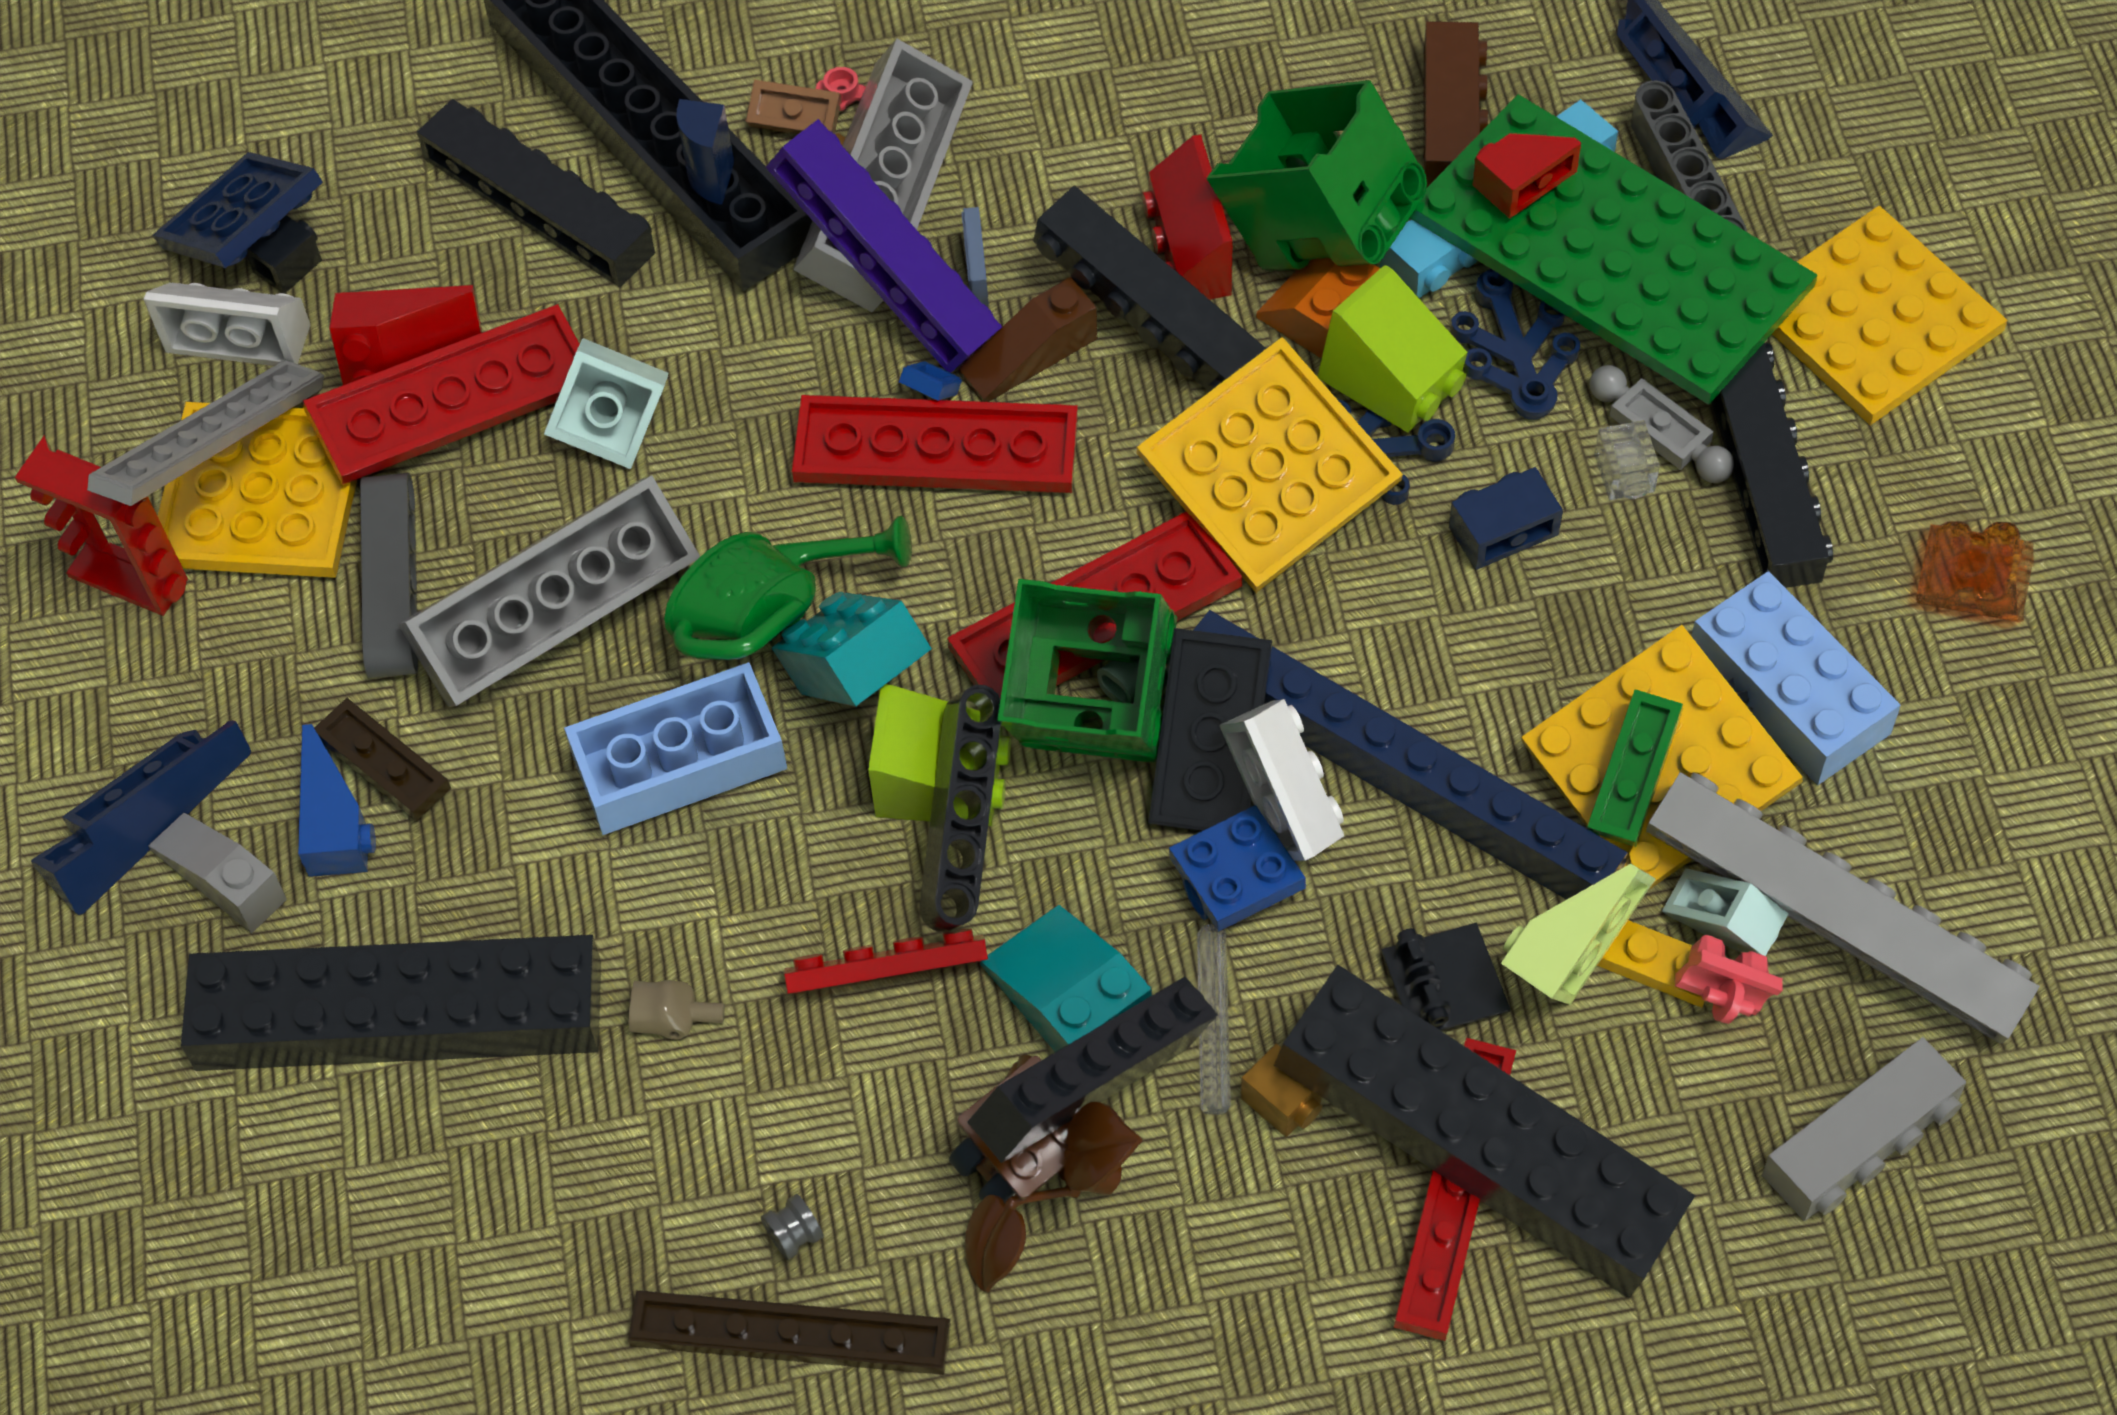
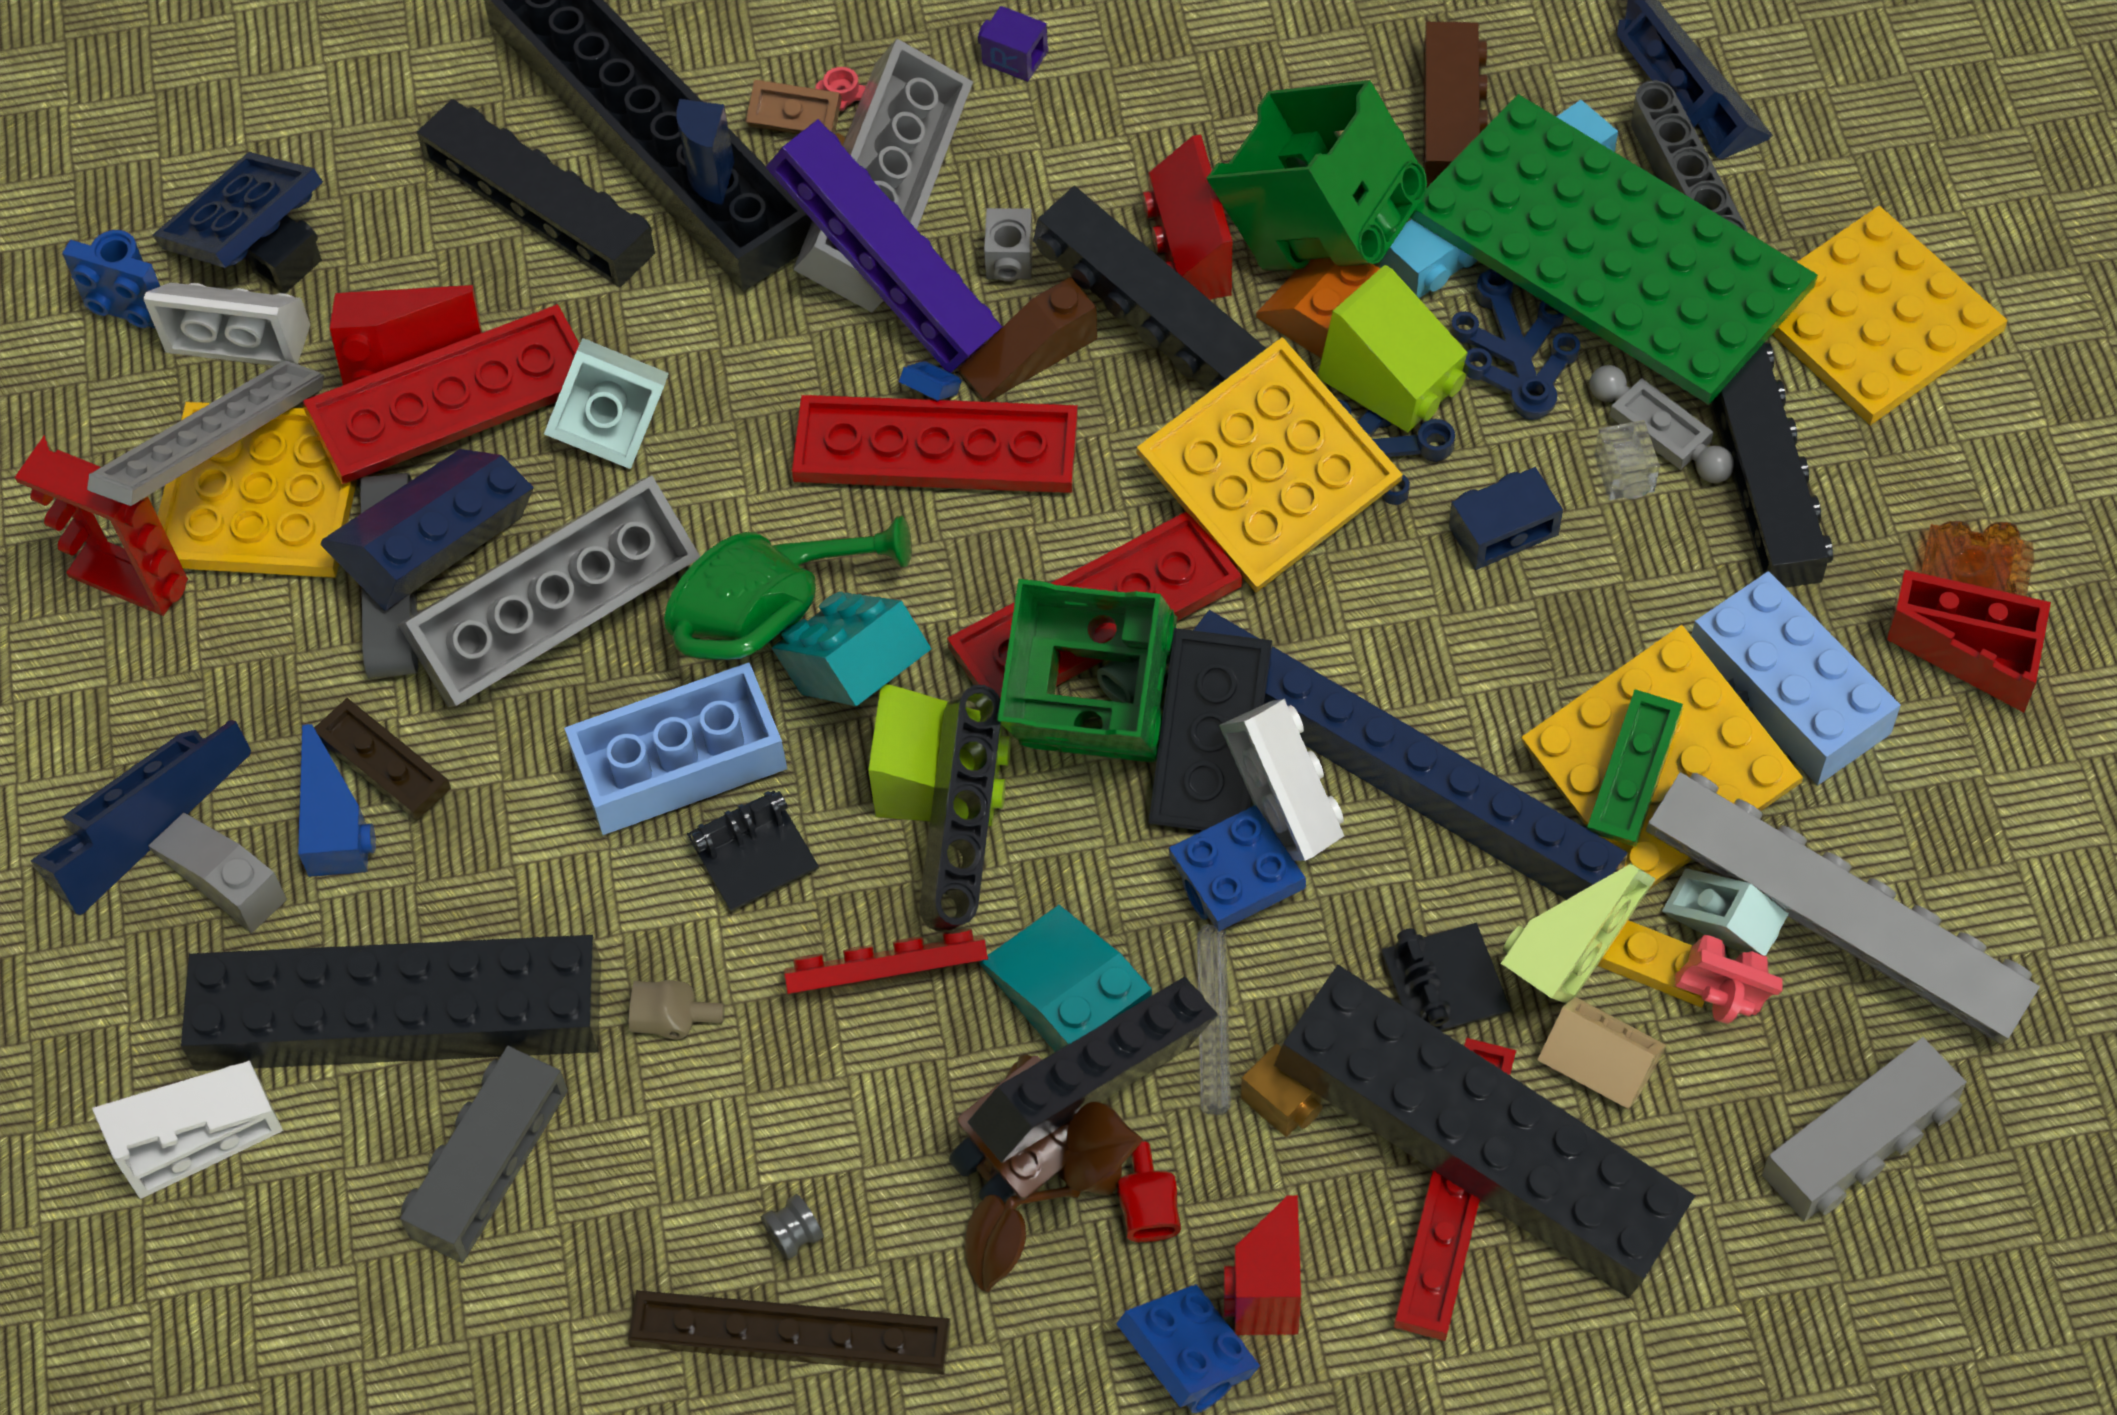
sand blue tile [961,207,989,307] -> none
red slope [1473,133,1581,219] -> none
none -> blue plate [62,230,160,329]
none -> white wedge [92,1061,283,1199]
none -> dark blue slope [320,449,534,611]
none -> dark grey brick [400,1046,568,1264]
none -> black hinge [687,791,819,912]
none -> dark purple brick [978,6,1048,82]
none -> light grey brick [984,208,1033,281]
none -> blue plate [1116,1284,1260,1414]
none -> red piece [1117,1141,1181,1242]
none -> red slope [1223,1195,1301,1335]
none -> tan brick [1537,997,1666,1109]
none -> red wedge [1887,570,2051,713]

